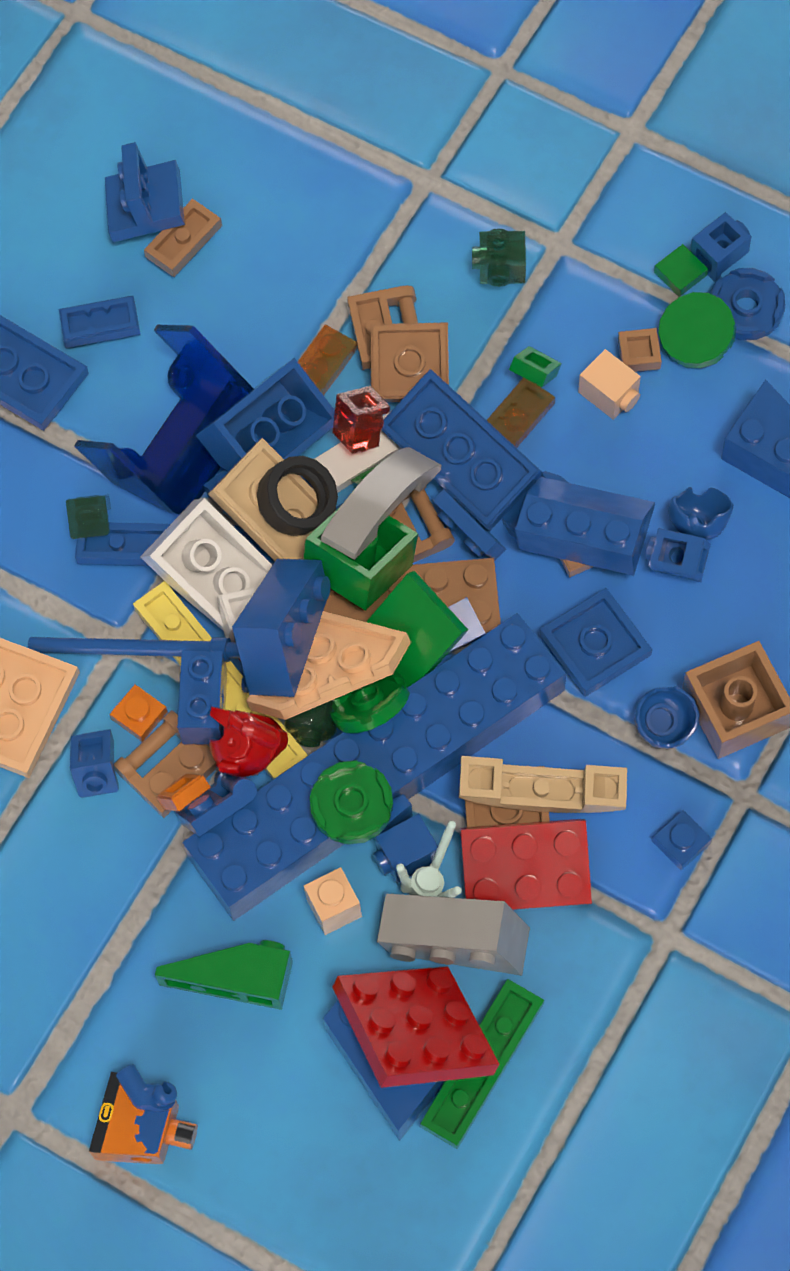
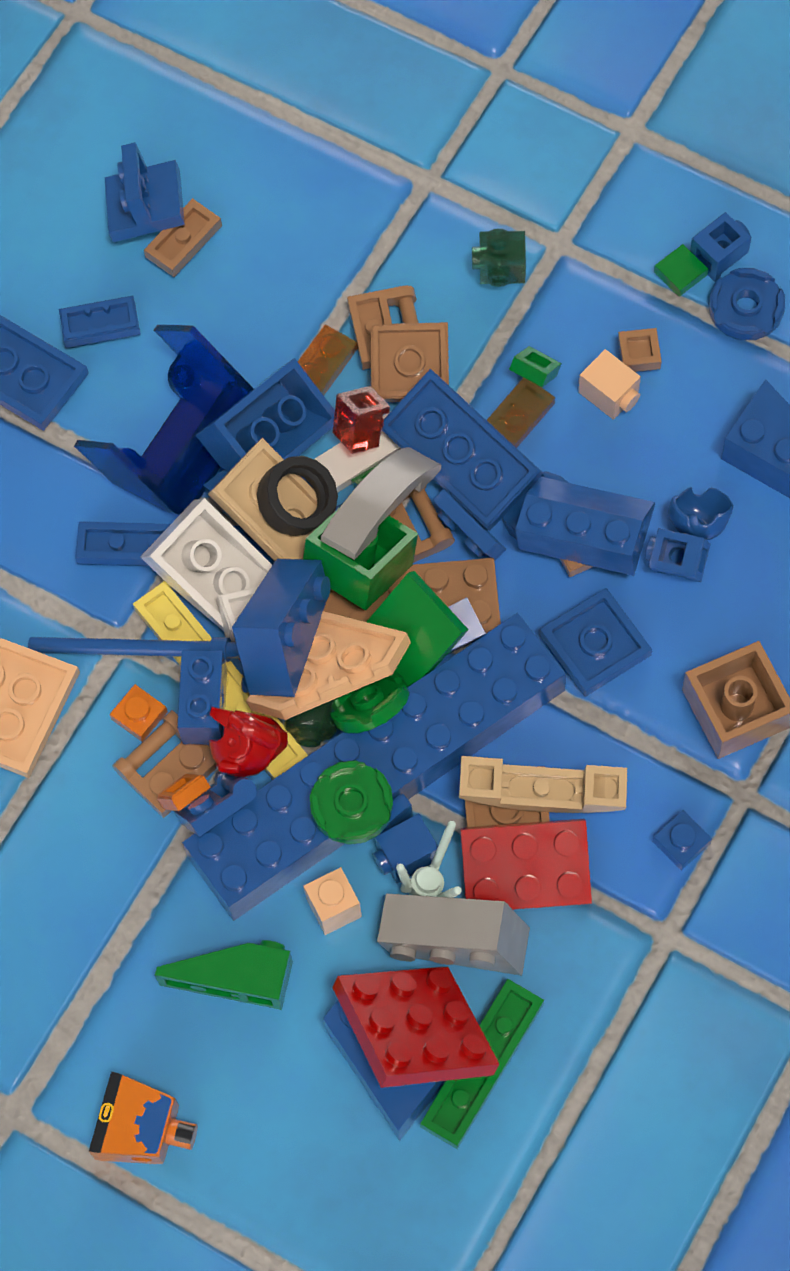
clear green bracket [66,494,111,539] -> none
blue bracket [70,729,119,798] -> none
blue arm [116,1064,177,1112] -> none
blue hair [634,686,700,749] -> none
green tile [658,292,736,368] -> none

